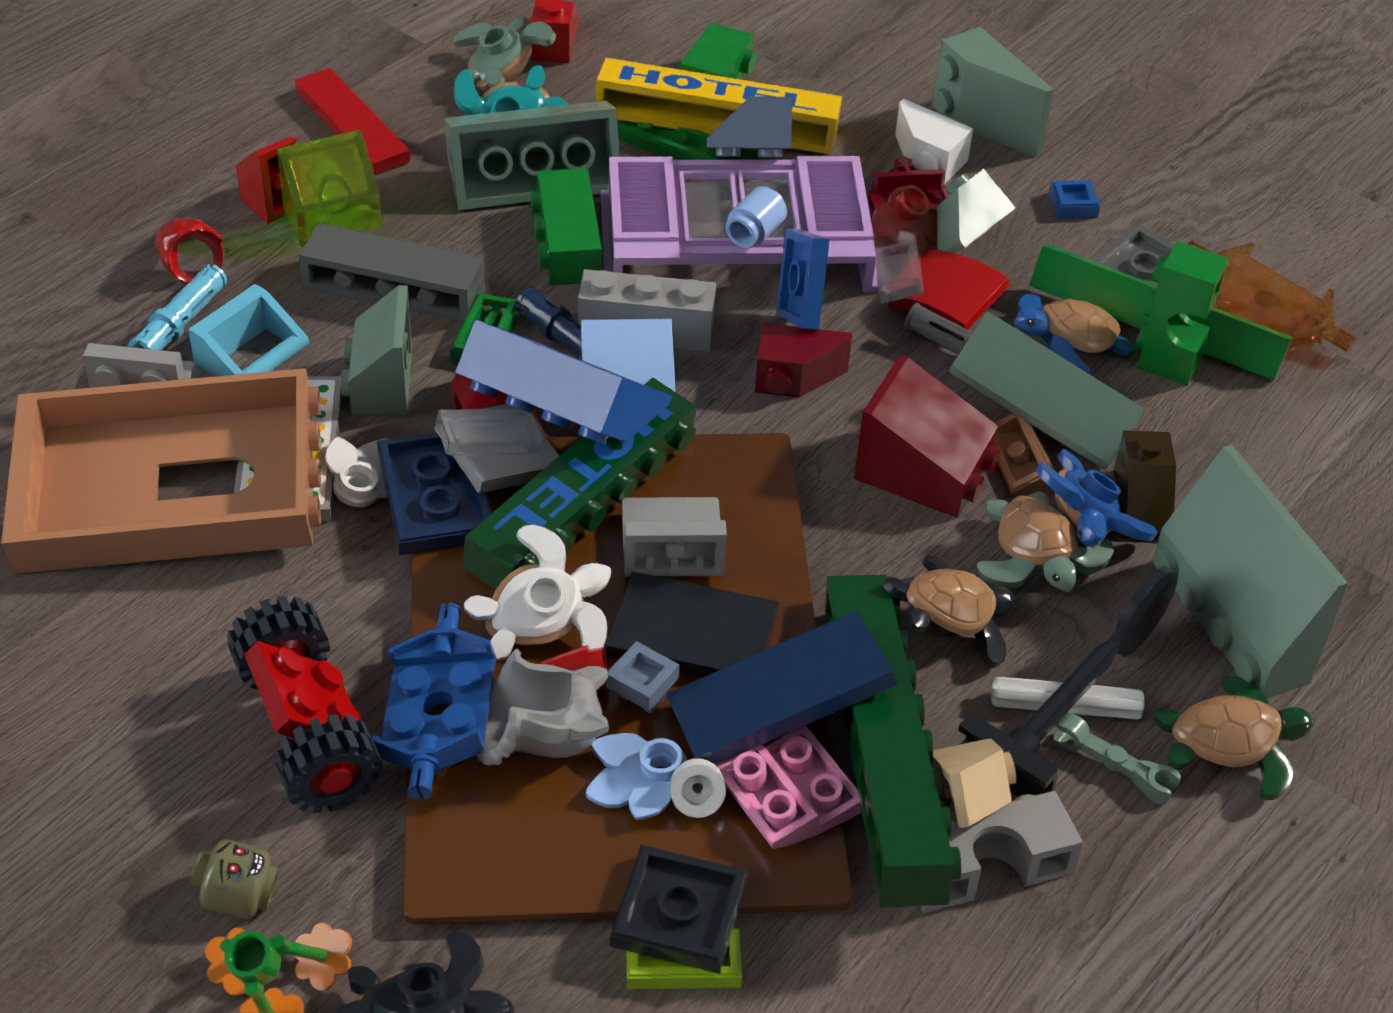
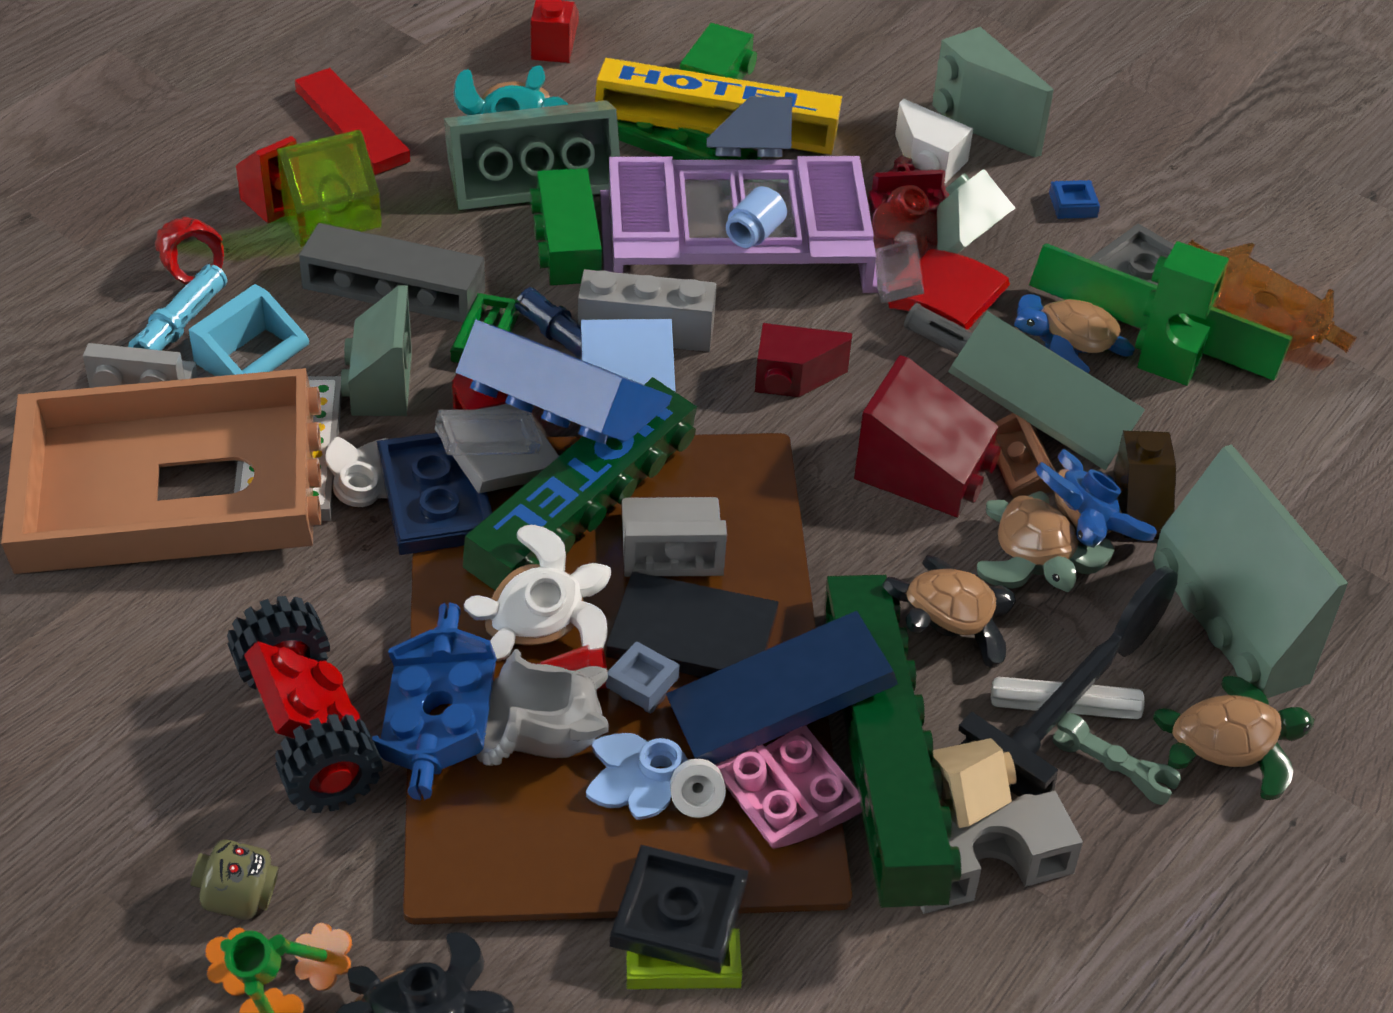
sand green animal [453,16,556,91] -> none
blue tile [776,228,830,330] -> none

